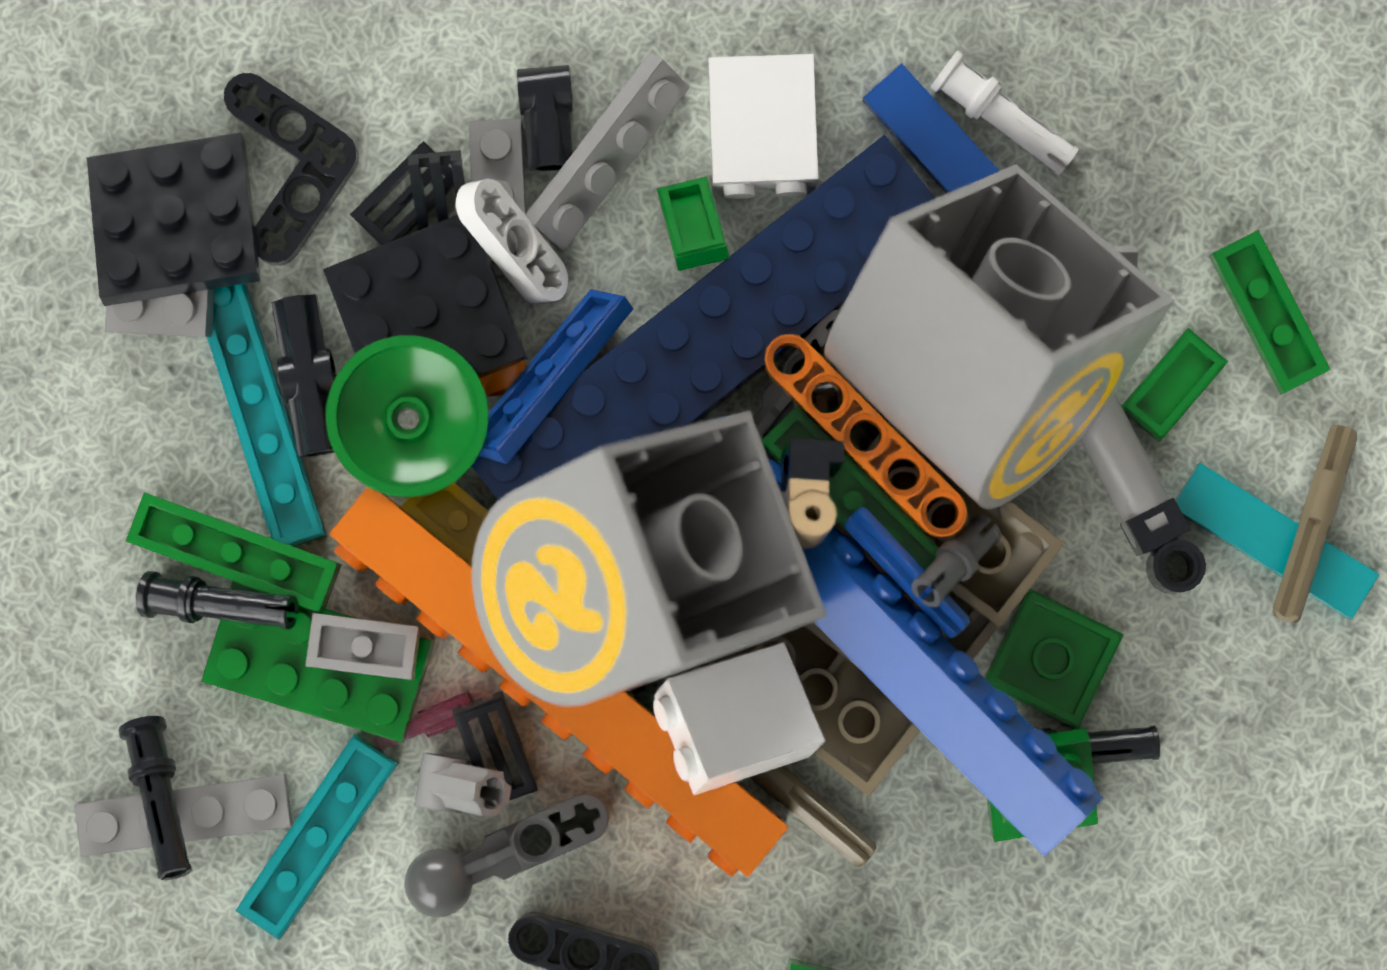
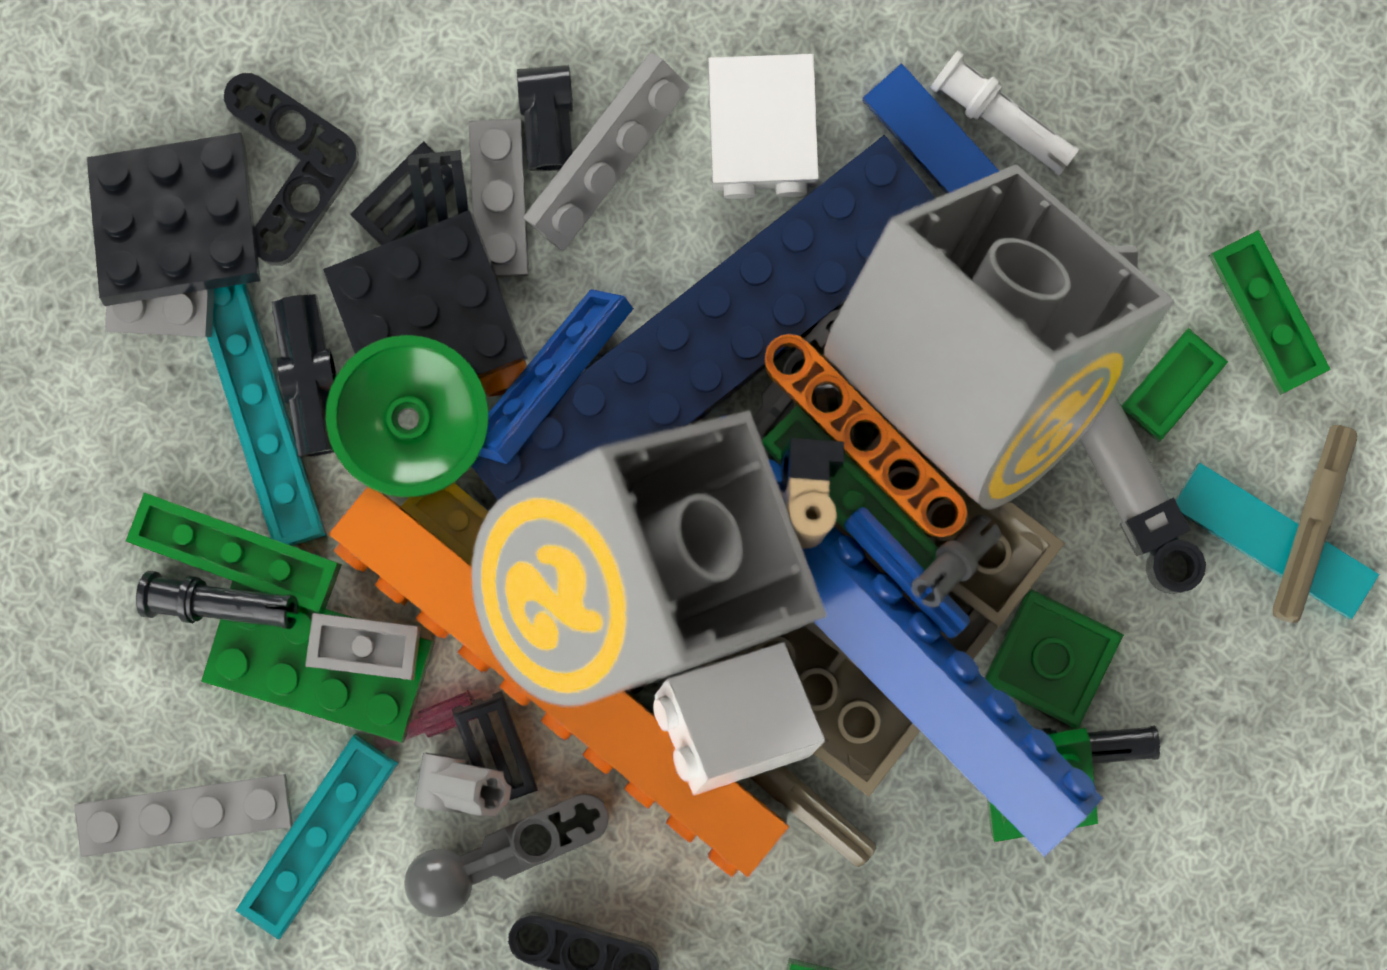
black pin [118,716,192,880] -> none
white beam [456,179,568,304] -> none
green tile [657,177,730,271] -> none

